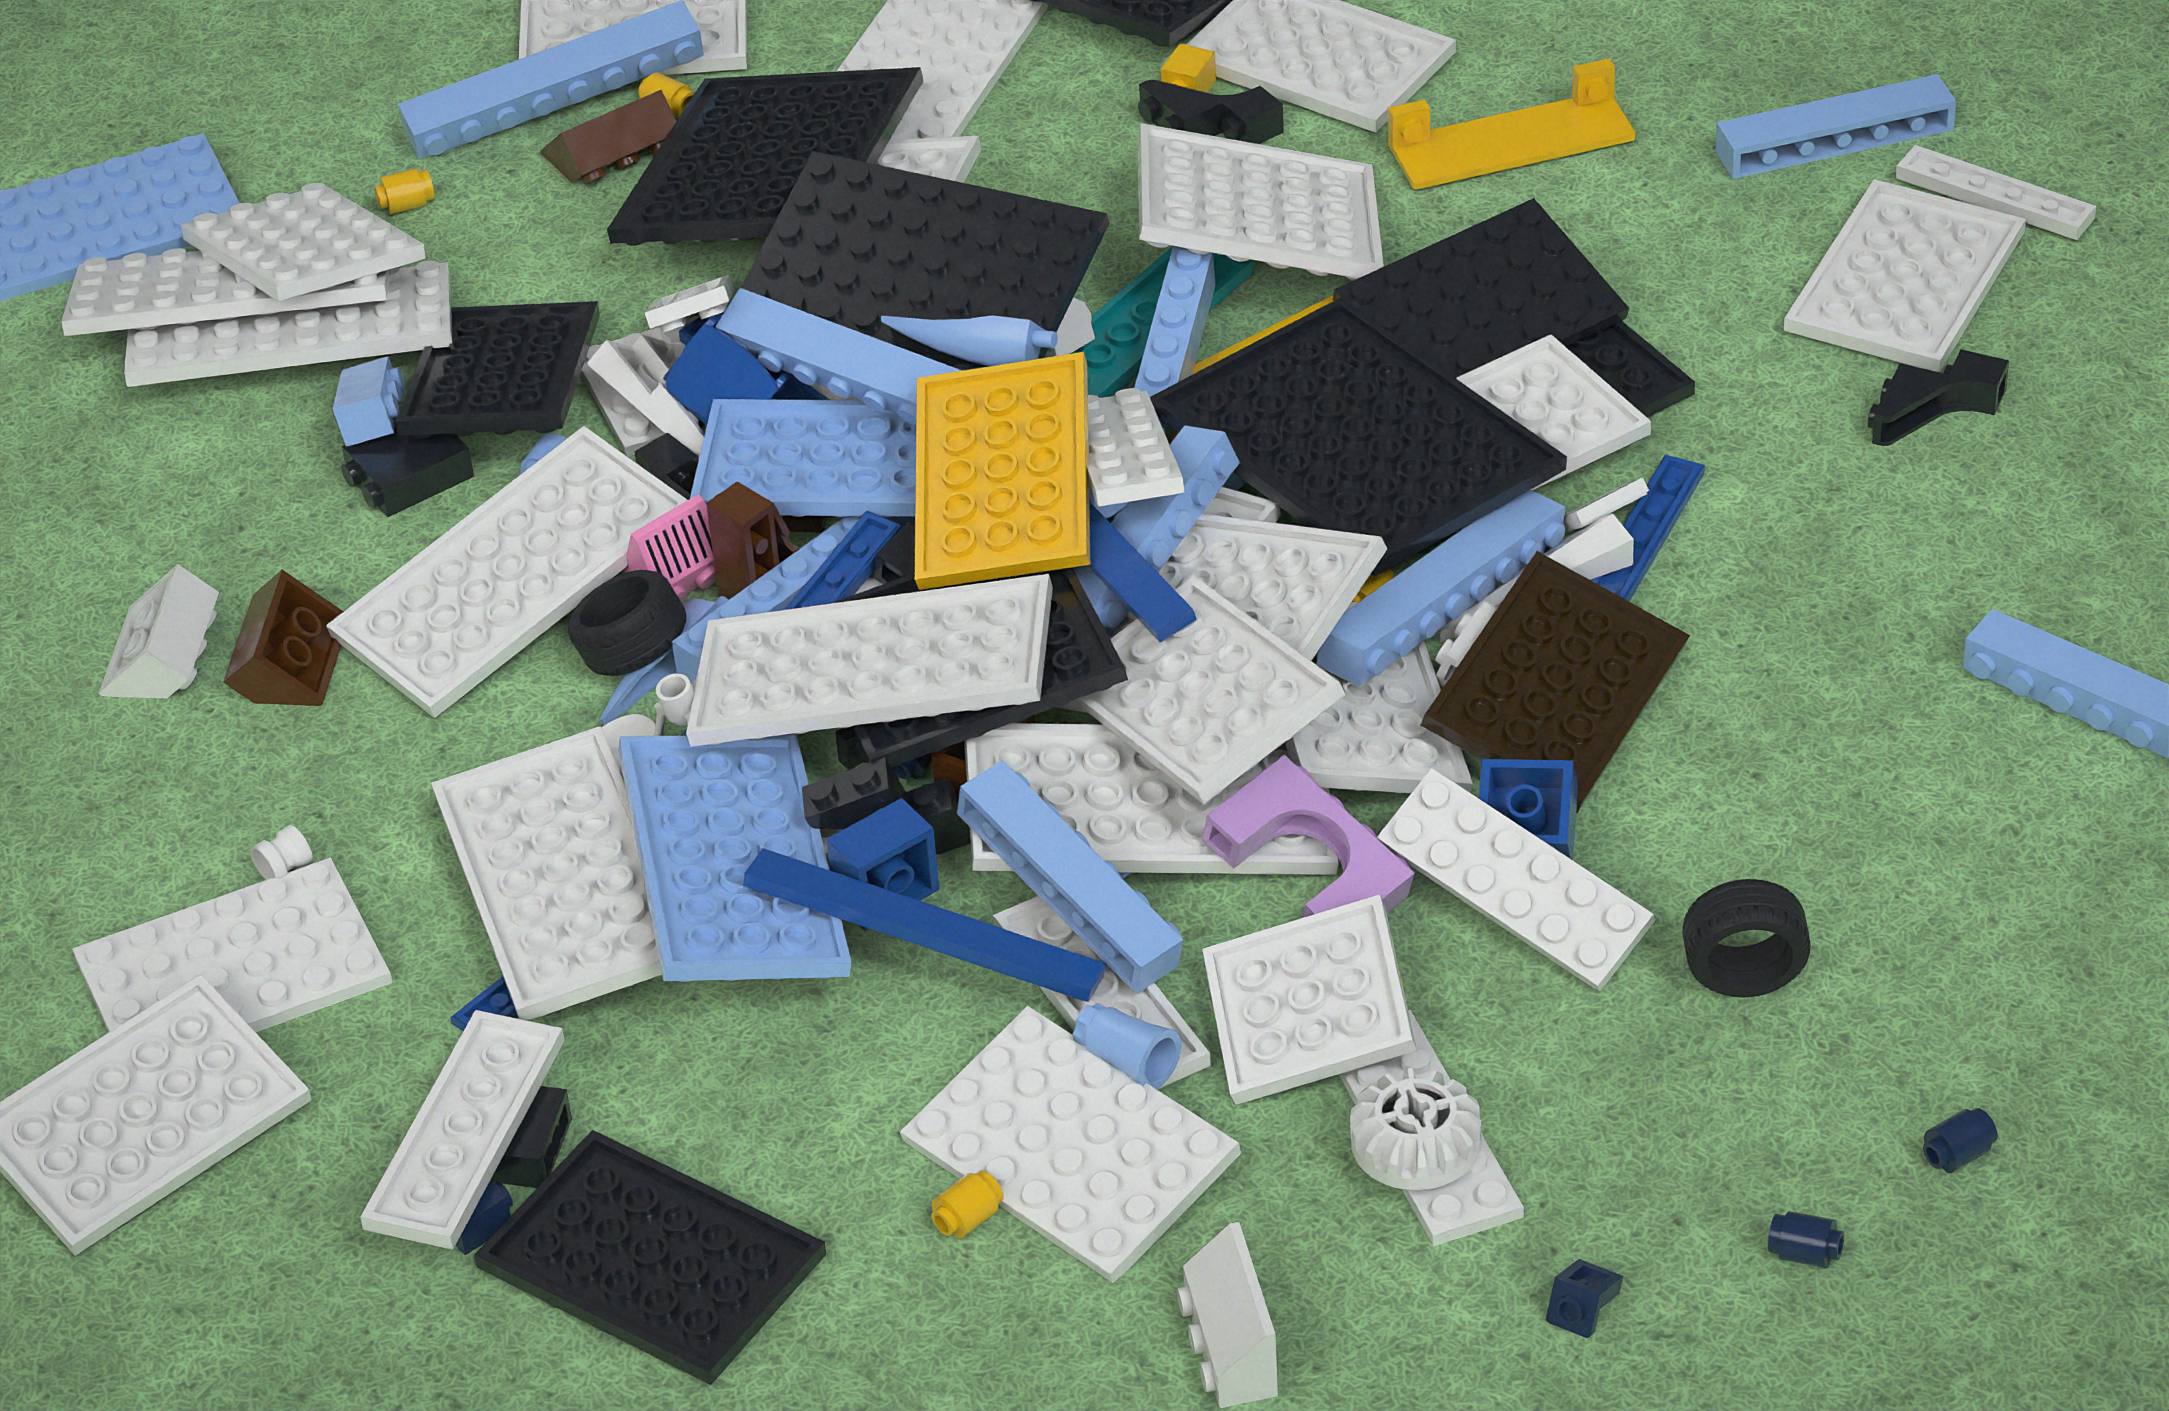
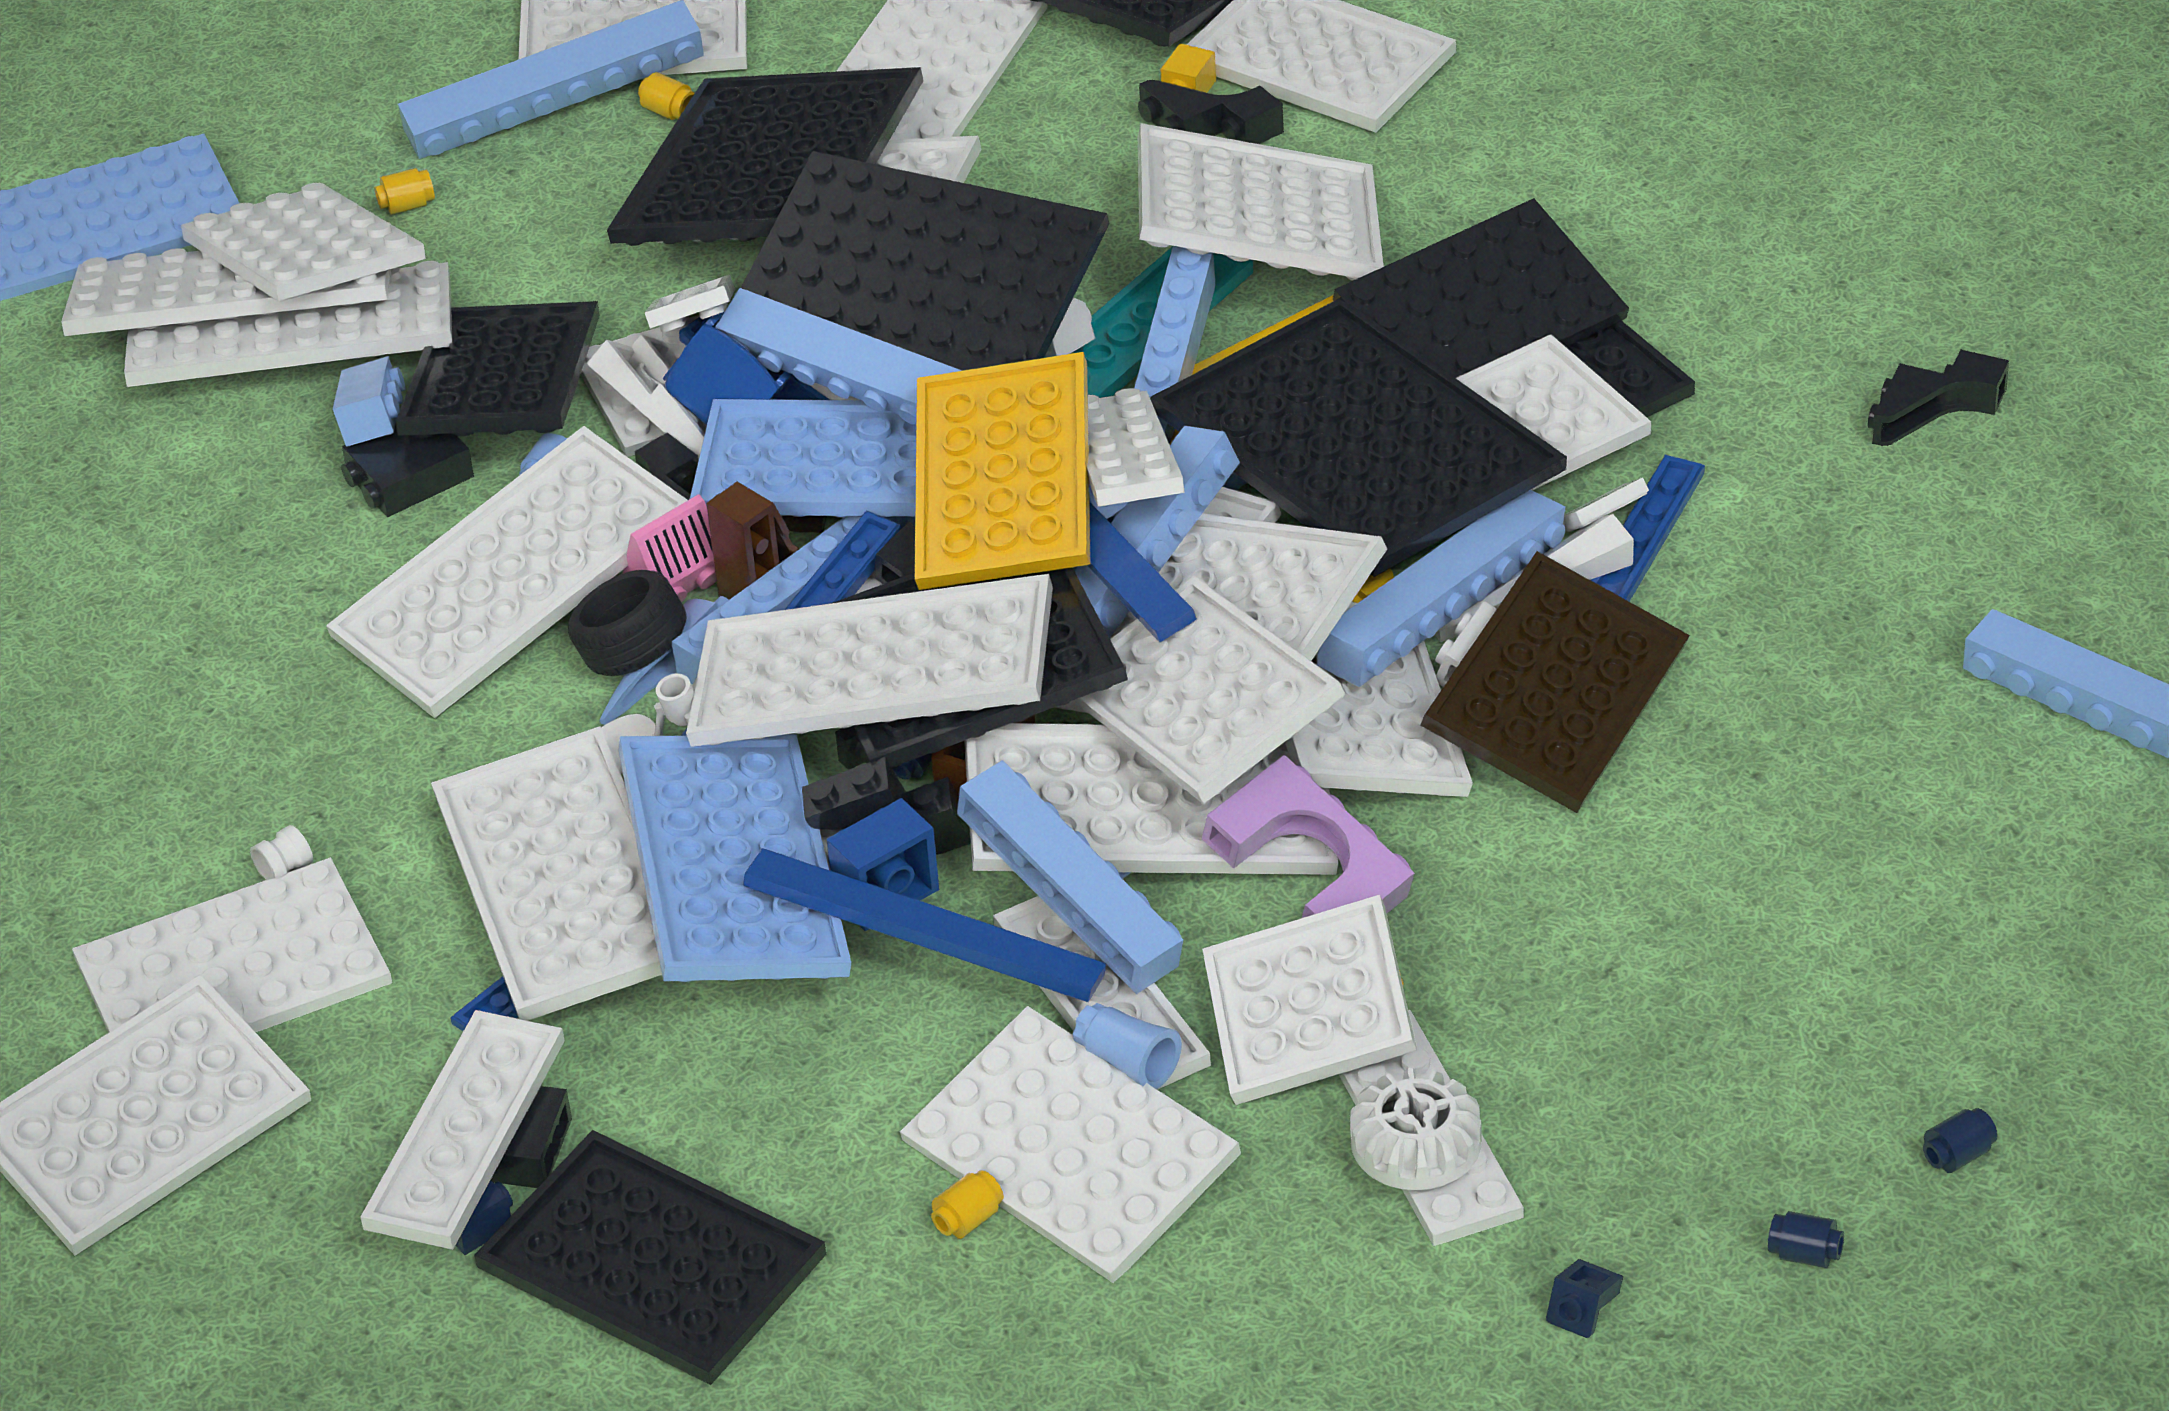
white slope [98,564,219,699] -> none
reddish brown slope [223,569,344,706] -> none
reddish brown slope [540,90,677,185] -> none
light blue piece [881,315,1058,367] -> none
white slope [1177,1222,1278,1408] -> none
white plate [1377,768,1655,991] -> none
yellow bracket [1388,58,1636,190] -> none
blue brick [1479,759,1578,860] -> none
black tyre [1682,879,1811,997] -> none
light blue brick [1715,74,1956,179] -> none
white plate [1784,179,2026,372] -> none
white plate [1896,145,2096,240] -> none

